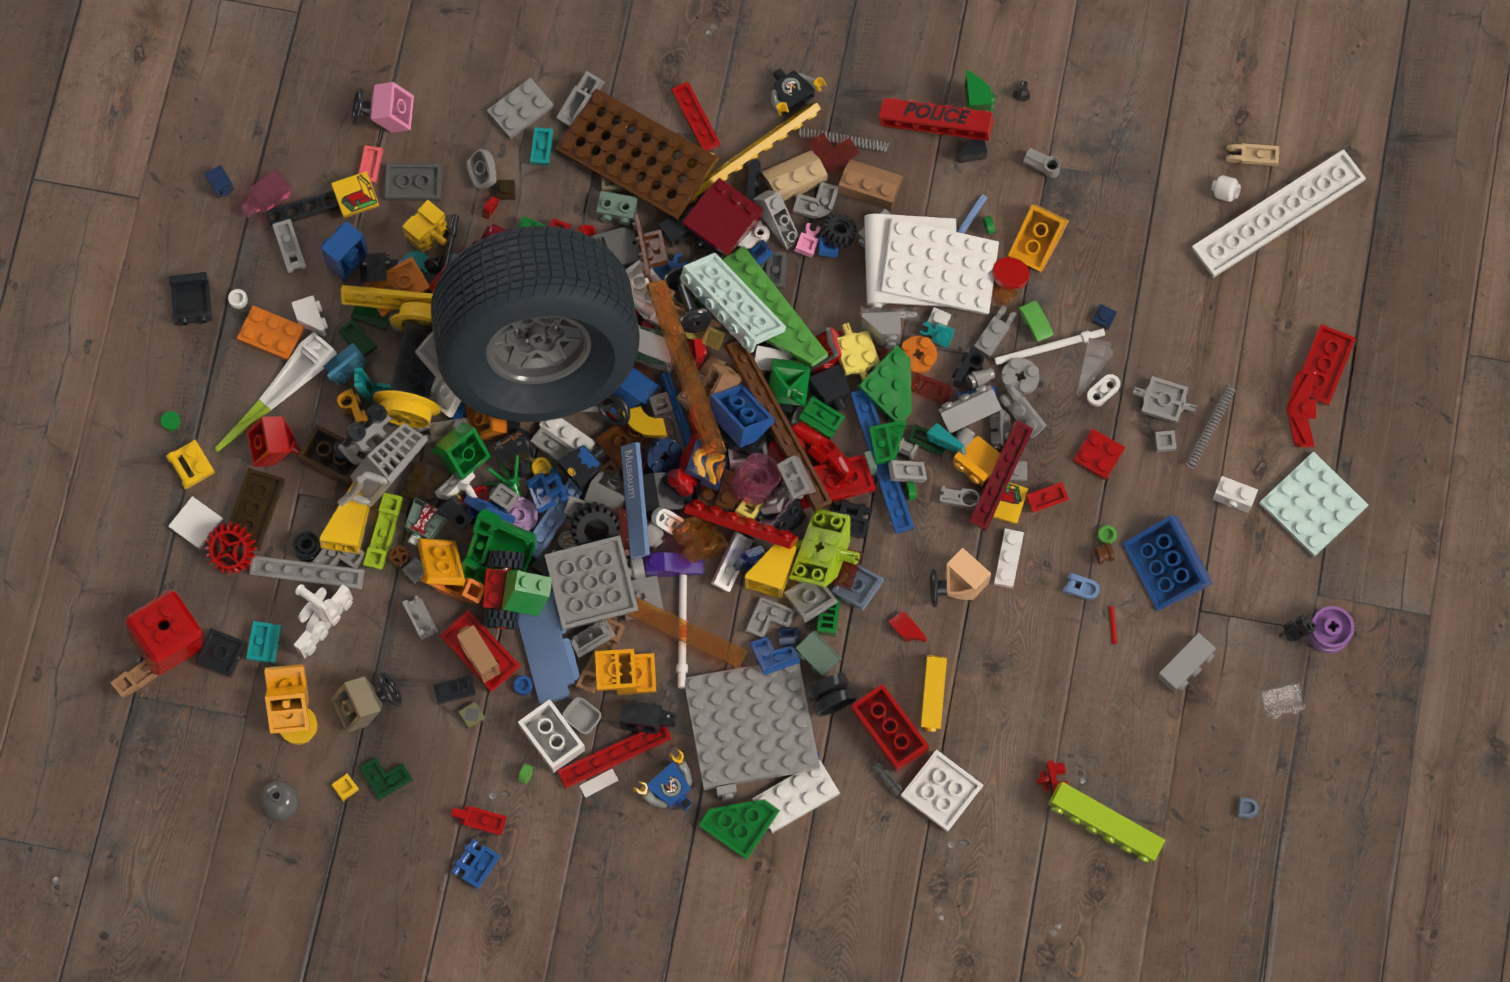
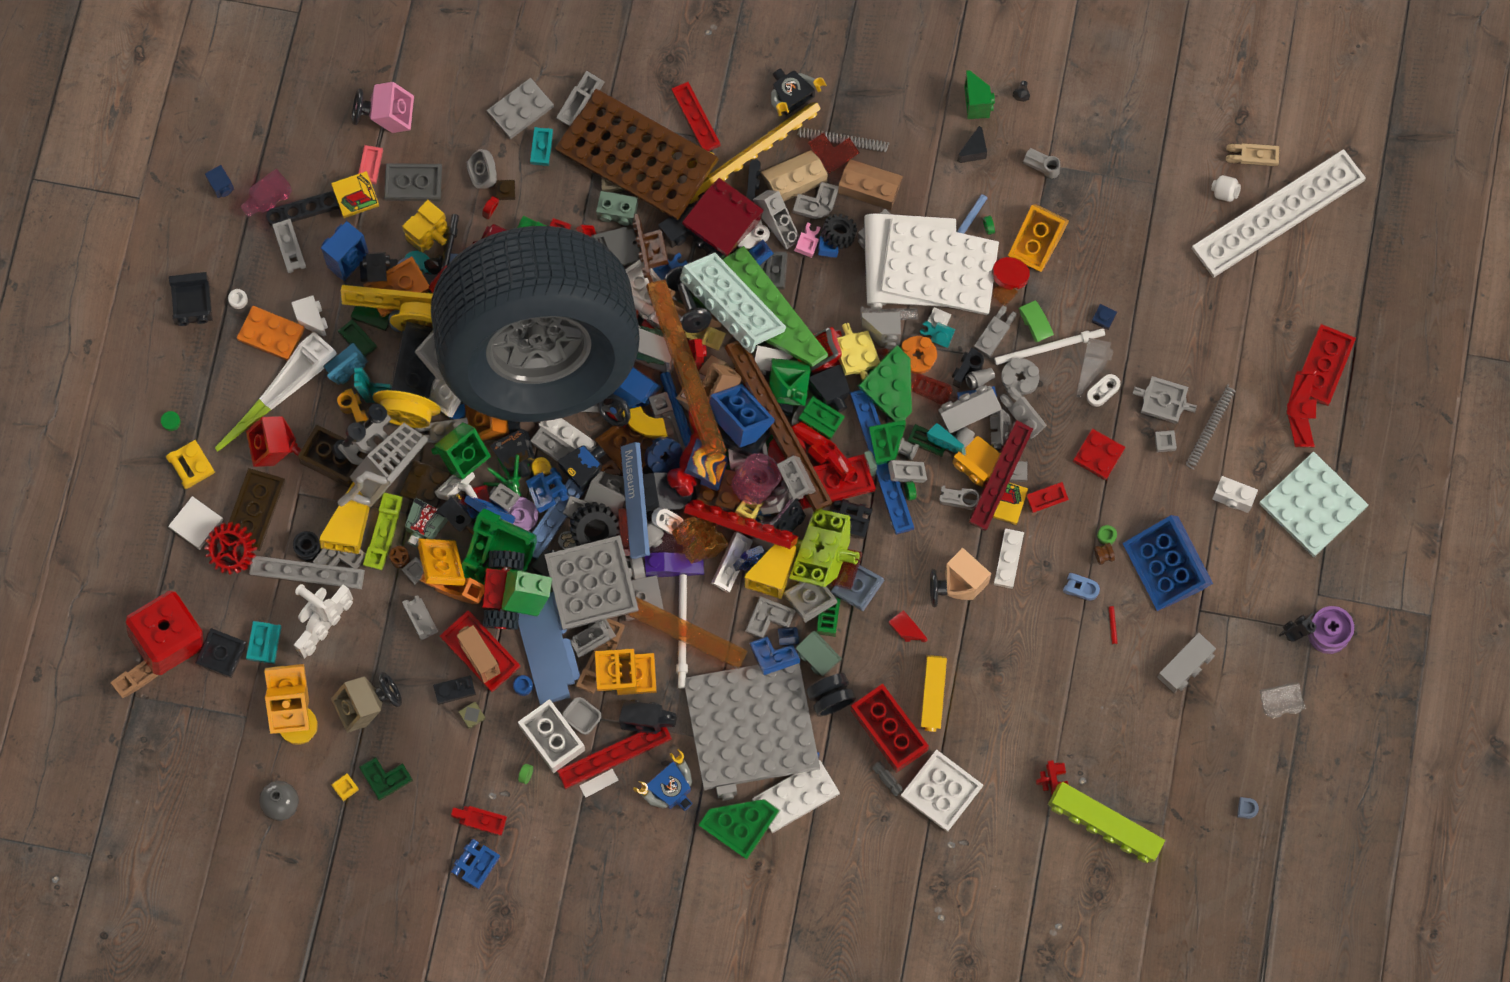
red brick [879,98,994,141] -> none

